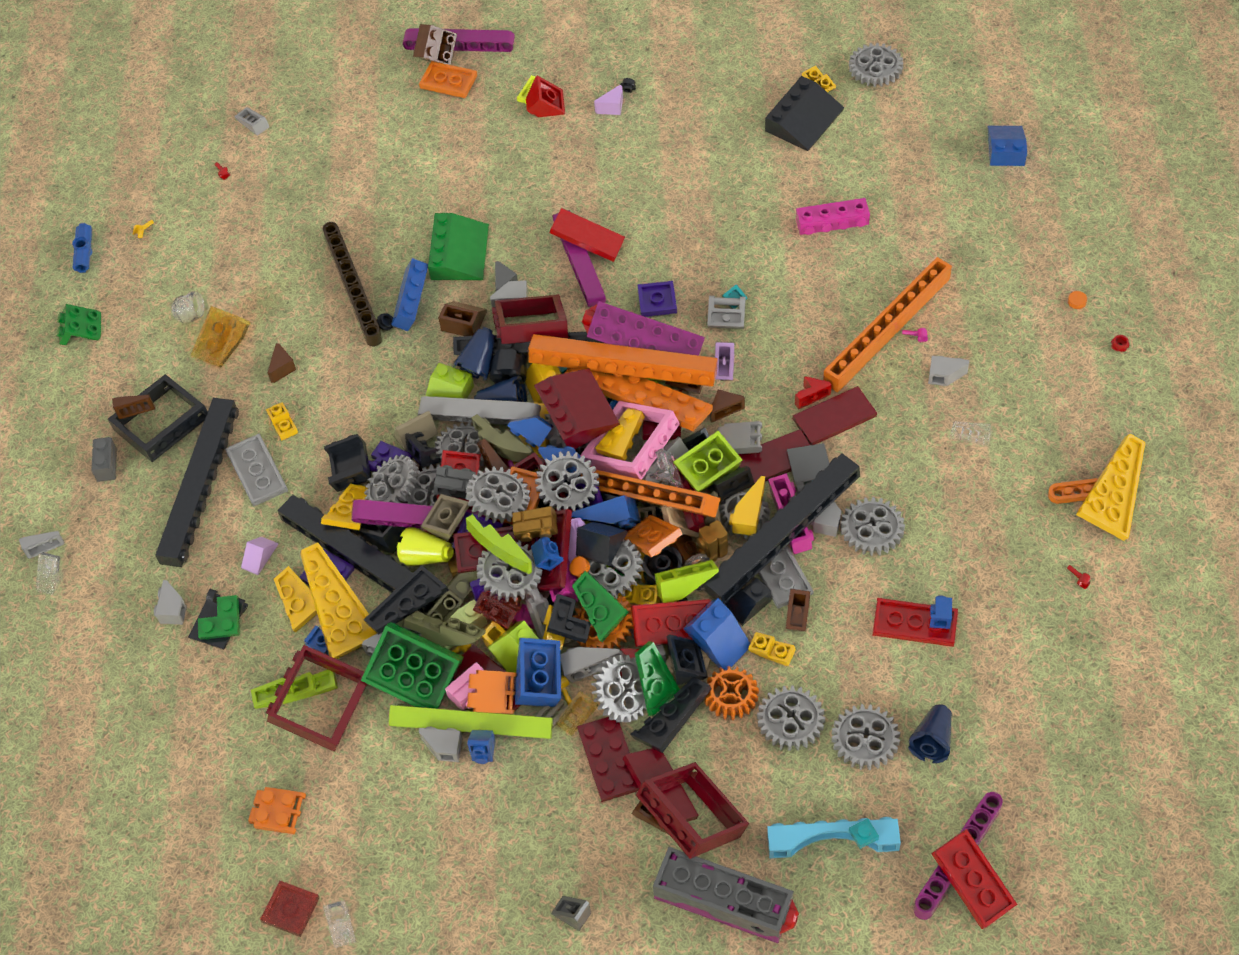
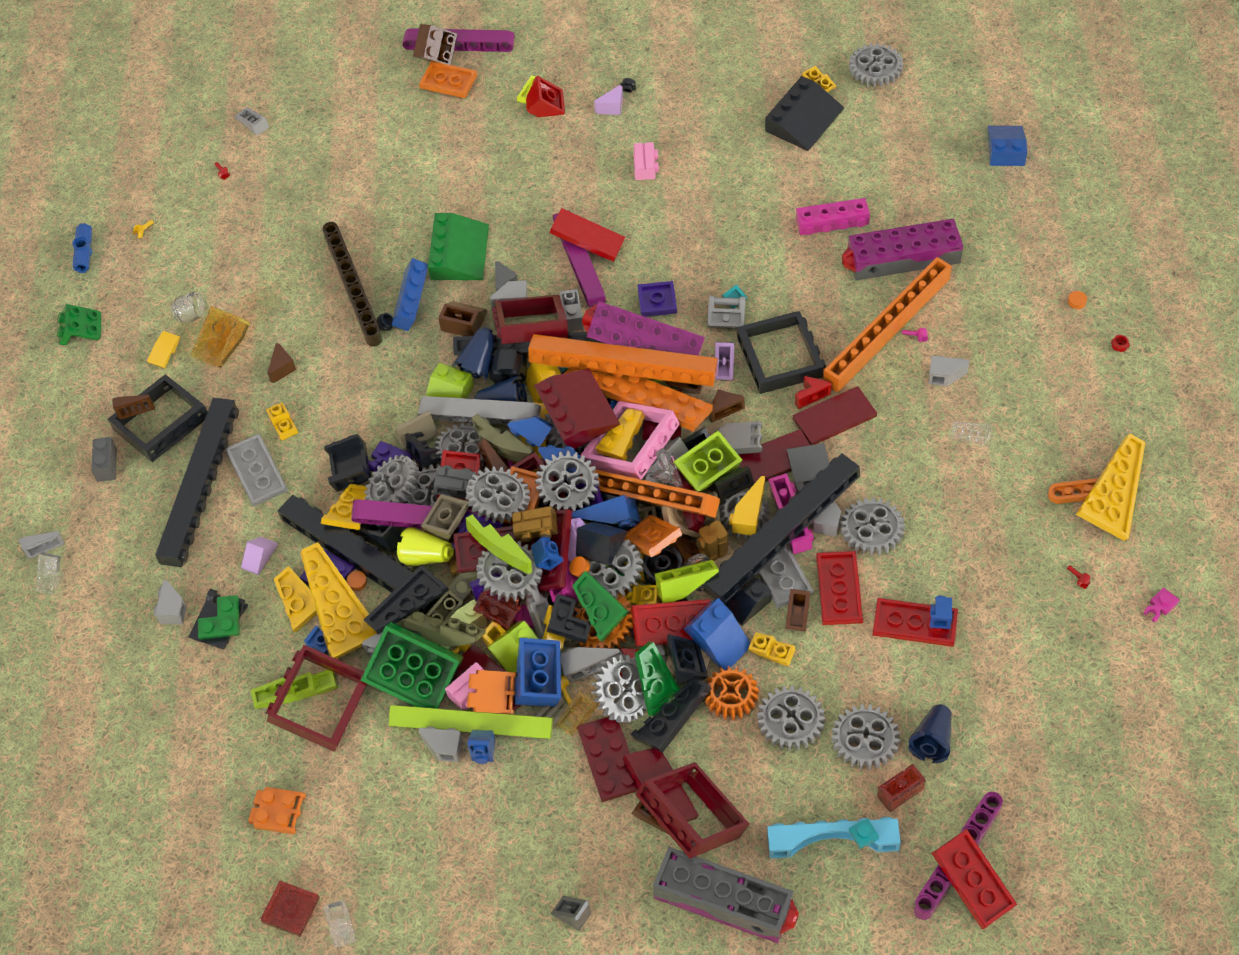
none -> yellow slope [147,331,181,369]
none -> orange tile [347,571,367,591]
none -> light grey slope [560,289,584,332]
none -> bright pink brick [634,142,659,180]
none -> black window [737,311,826,394]
none -> red tile [816,551,863,625]
none -> magenta piece [842,218,963,281]
none -> clear red brick [877,764,926,812]
none -> dark pink plate [1144,587,1180,622]

